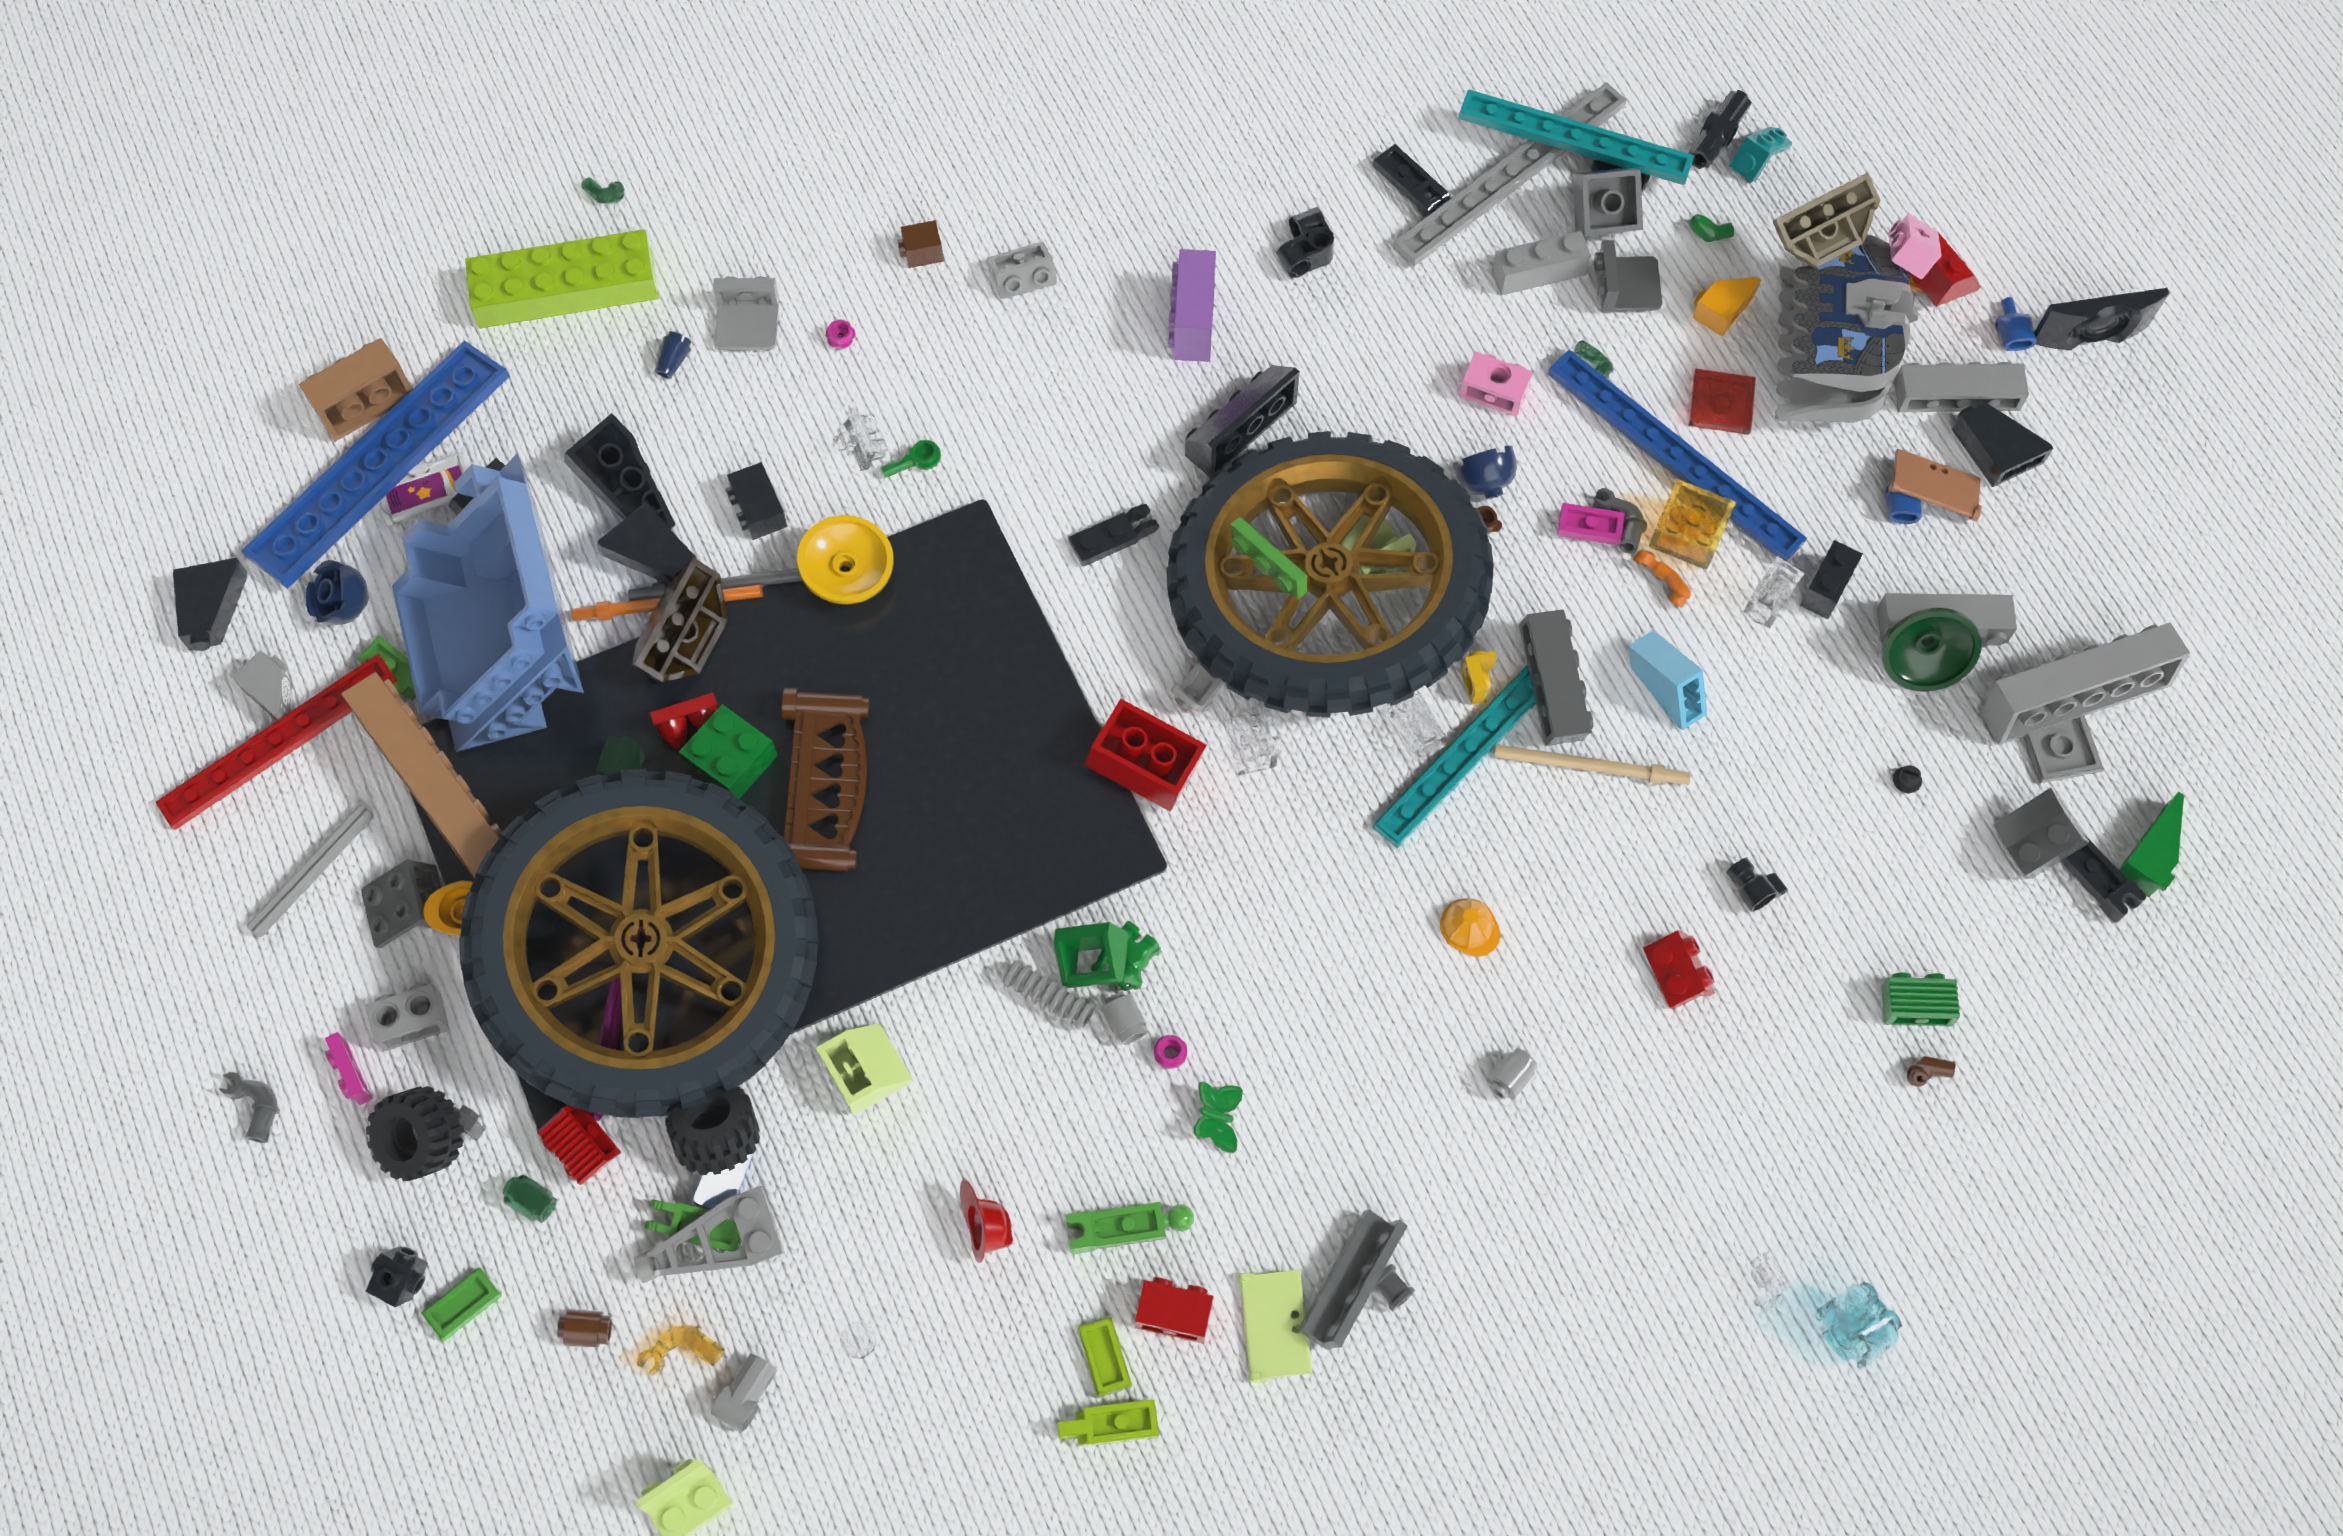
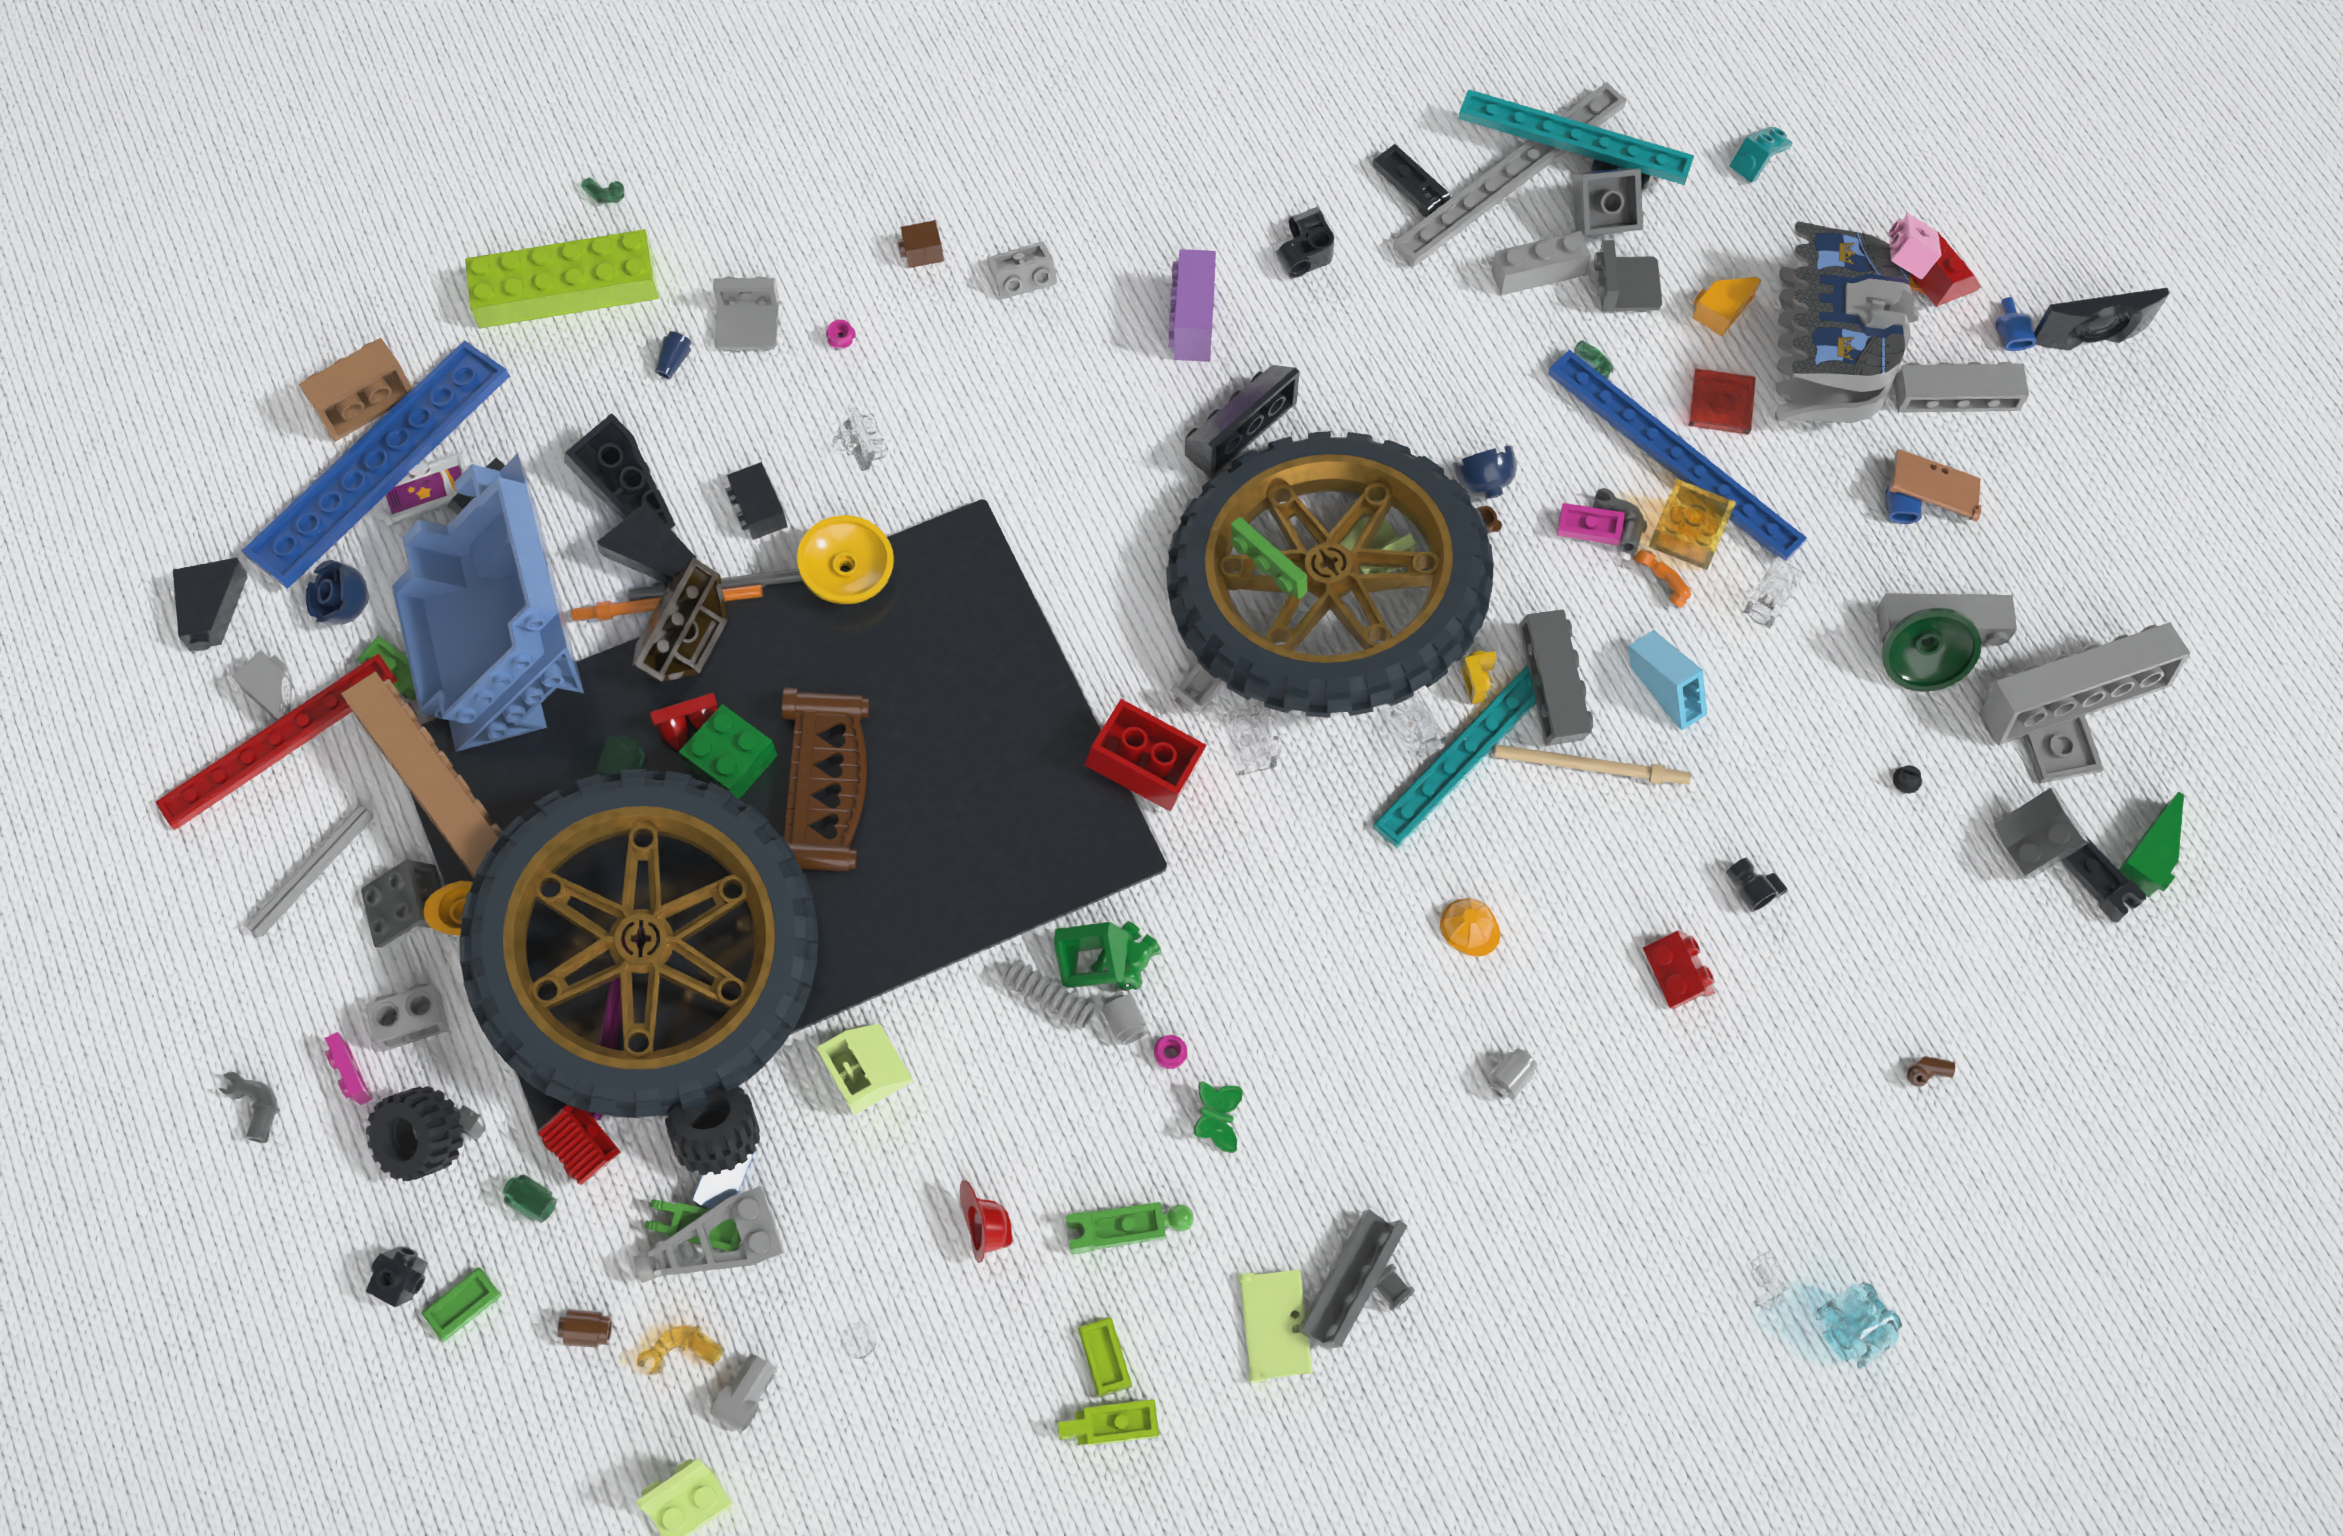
green plate [881,440,941,478] -> none
black hinge [1068,504,1160,567] -> none
red brick [1135,1277,1214,1344] -> none
bright pink brick [1460,351,1533,417] -> none
black piece [1688,89,1752,169] -> none
green arm [1690,214,1734,242] -> none
dark tan wedge [1772,172,1881,269] -> none
black brick [1800,540,1863,619] -> none
green brick [1881,972,1960,1027] -> none
black slope [1952,403,2054,488] -> none

